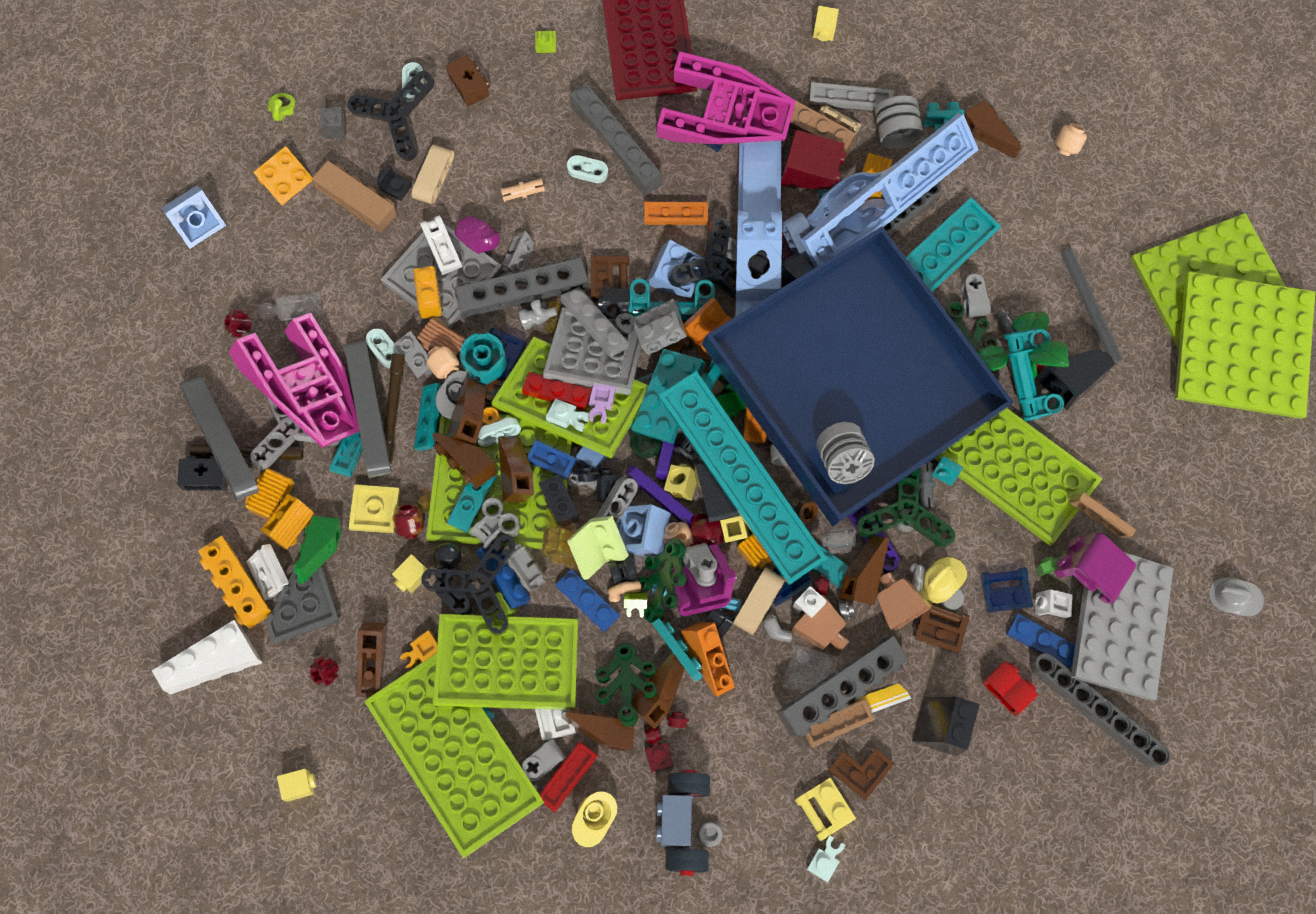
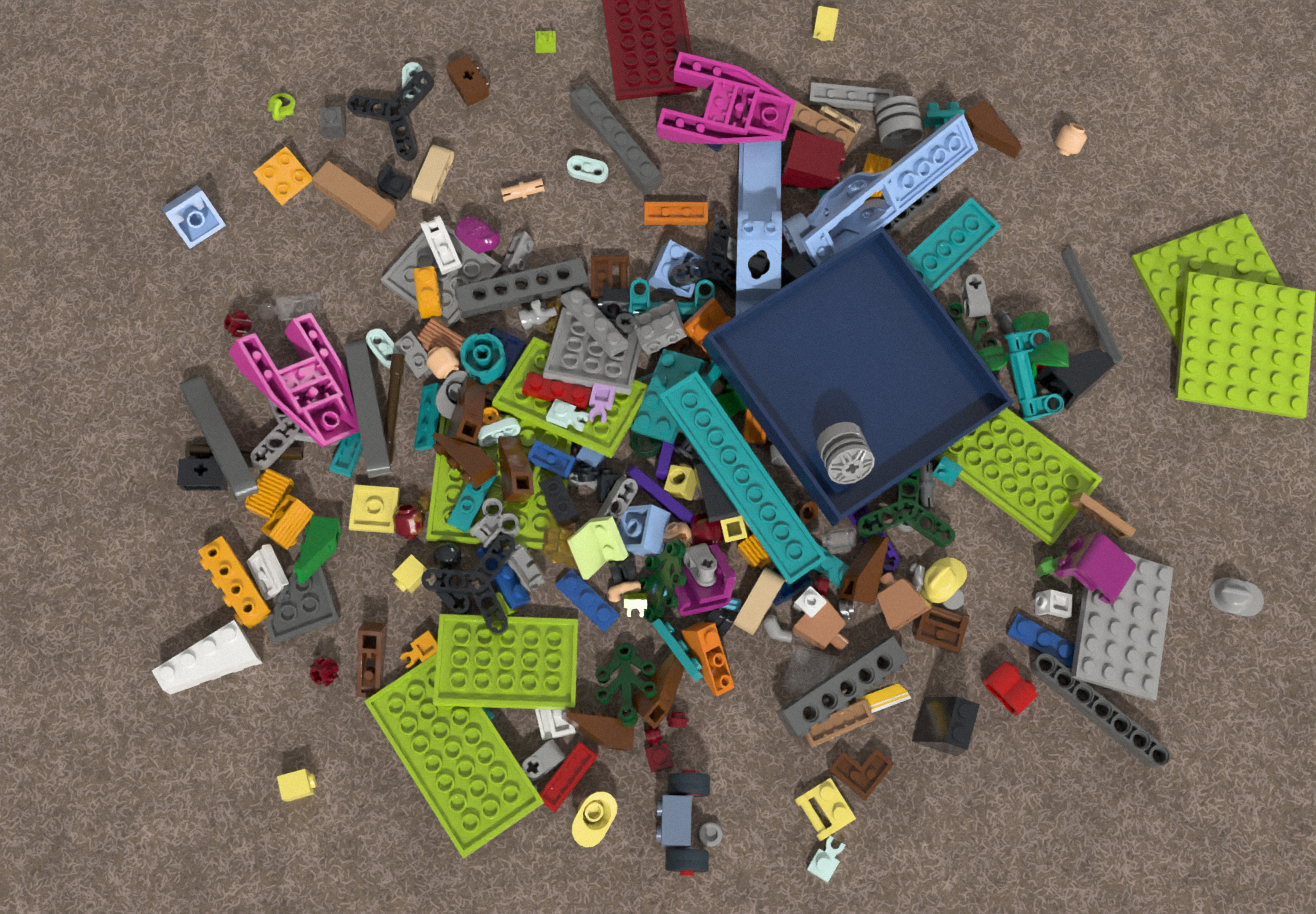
clear blue plate [980,567,1033,613] -> none

